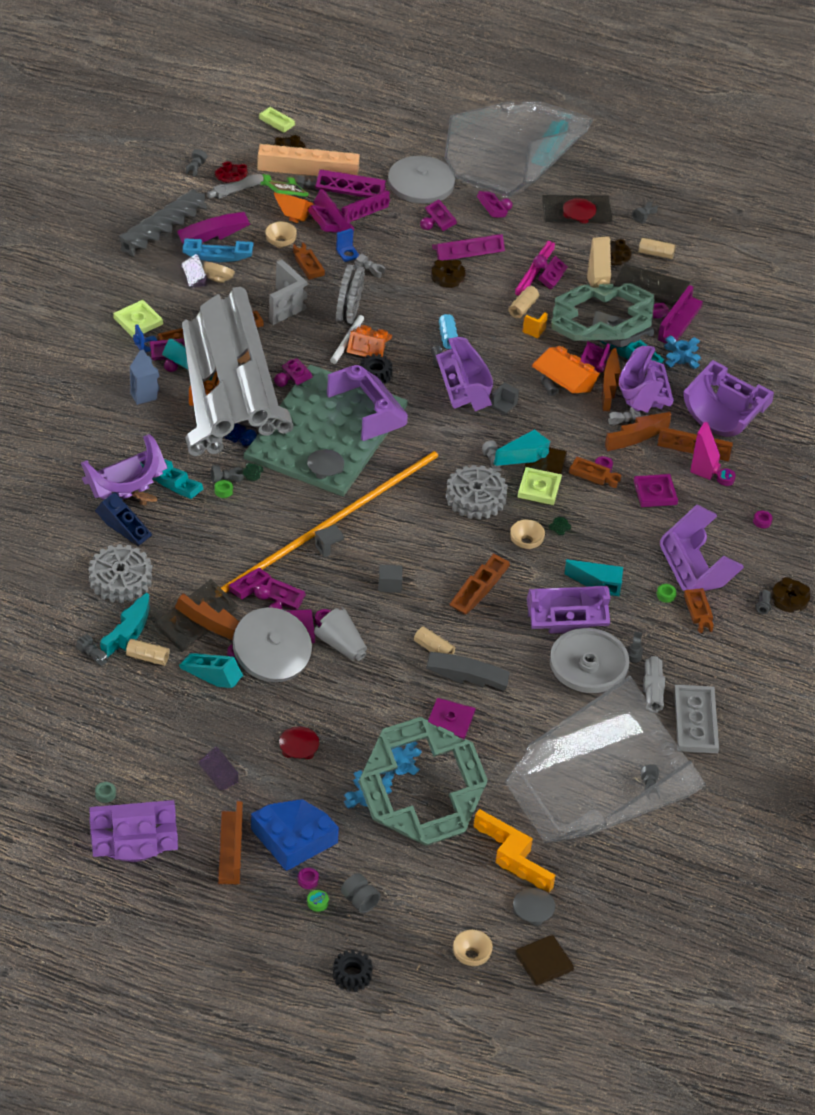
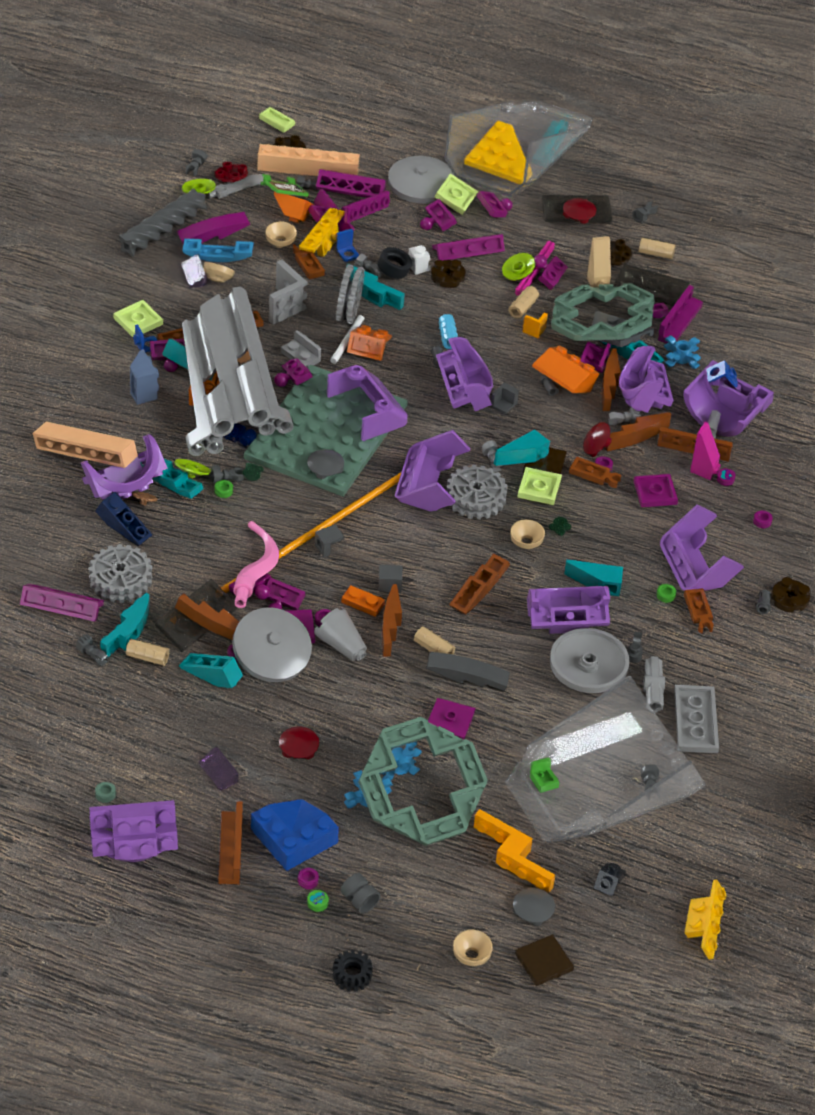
black tyre [360,354,392,384] -> none
none -> magenta fence [20,583,104,622]
none -> light nougat brick [33,422,138,468]
none -> lime dish [174,459,211,478]
none -> lime dish [182,179,216,194]
none -> bright pink animal [233,521,279,608]
none -> light grey bracket [281,330,321,368]
none -> yellow bracket [299,208,345,257]
none -> orange plate [341,585,385,617]
none -> teal slope [346,264,405,310]
none -> black tyre [378,247,412,279]
none -> dark orange slope [382,584,402,657]
none -> medium lavender windscreen [395,430,470,512]
none -> white brick [408,245,431,275]
none -> yellowish green plate [434,174,478,215]
none -> yellow plate [464,120,530,185]
none -> lime dish [502,253,535,280]
none -> bright green bracket [530,757,559,793]
none -> dark red dish [583,422,612,457]
none -> black bracket [594,863,626,896]
none -> yellow bracket [685,879,726,960]
none -> blue bracket [706,360,738,388]
none -> light grey piece [708,410,721,438]

